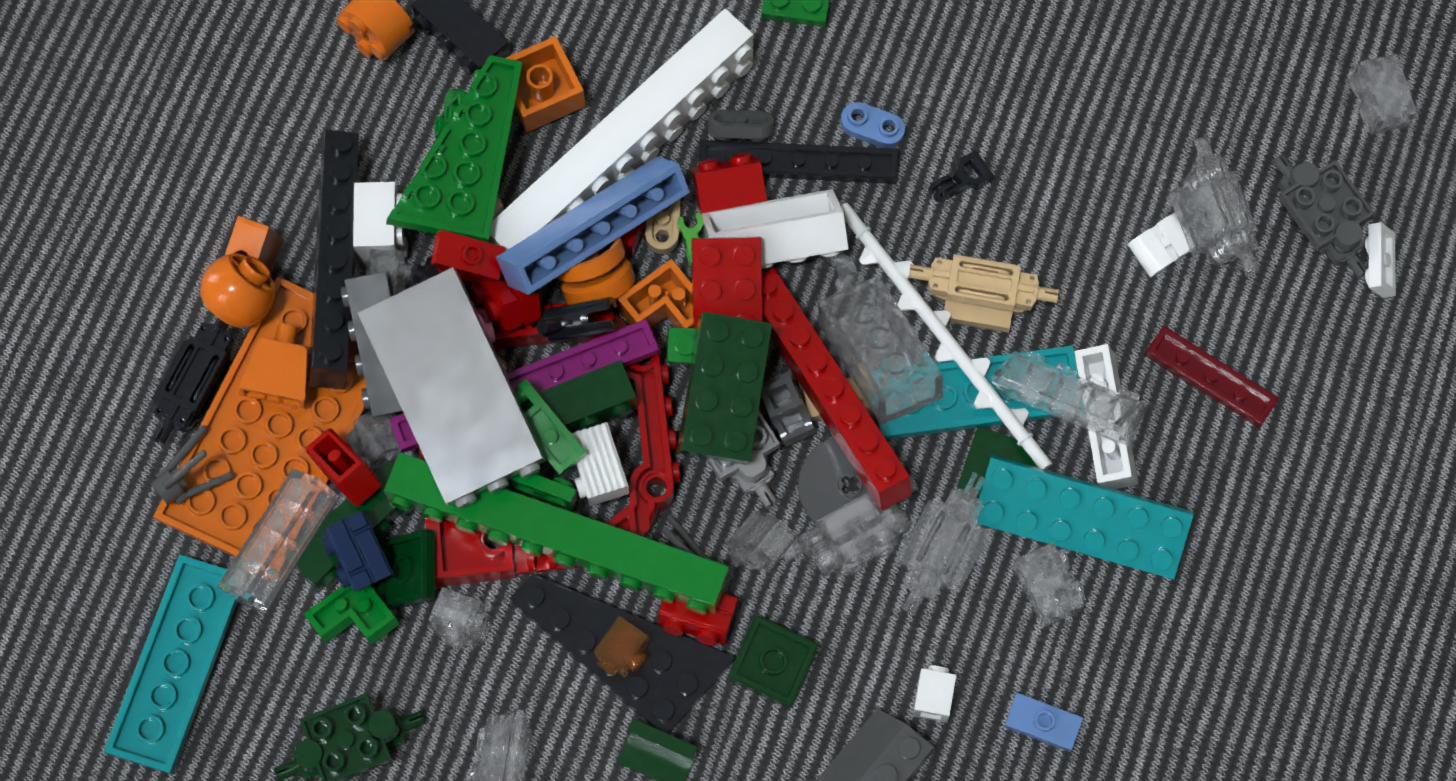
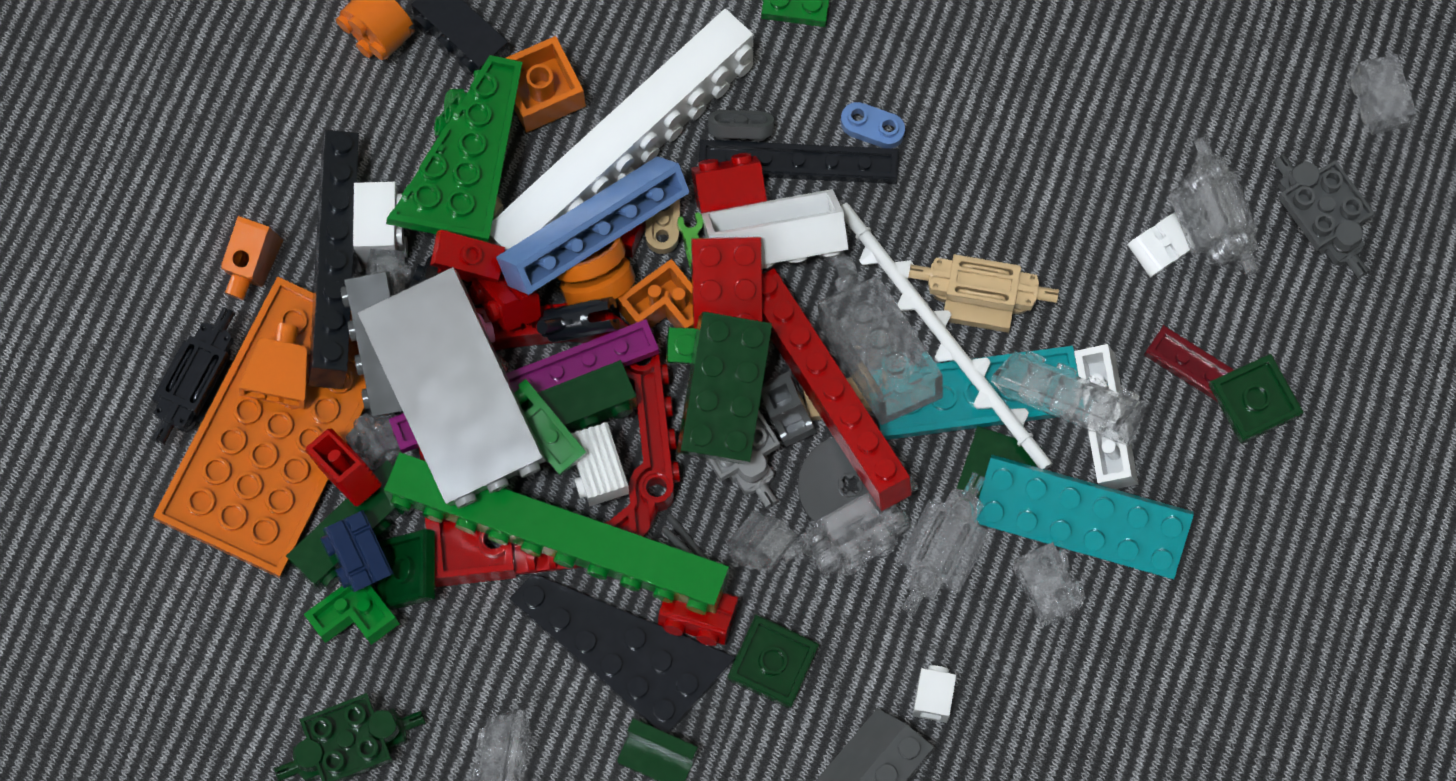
teal plate [103,554,247,775] -> none
dark grey plant [151,426,234,505] -> none
orange wheel [200,253,276,328] -> none
clear brick [217,469,339,613] -> none
clear brick [428,587,490,651] -> none
green plate [507,471,578,511] -> none
clear orange brick [594,616,649,677] -> none
black piece [928,151,995,202] -> none
medium blue plate [1004,693,1083,752] -> none
white plate [1365,222,1396,298] -> none
none -> dark green plate [1209,354,1304,444]

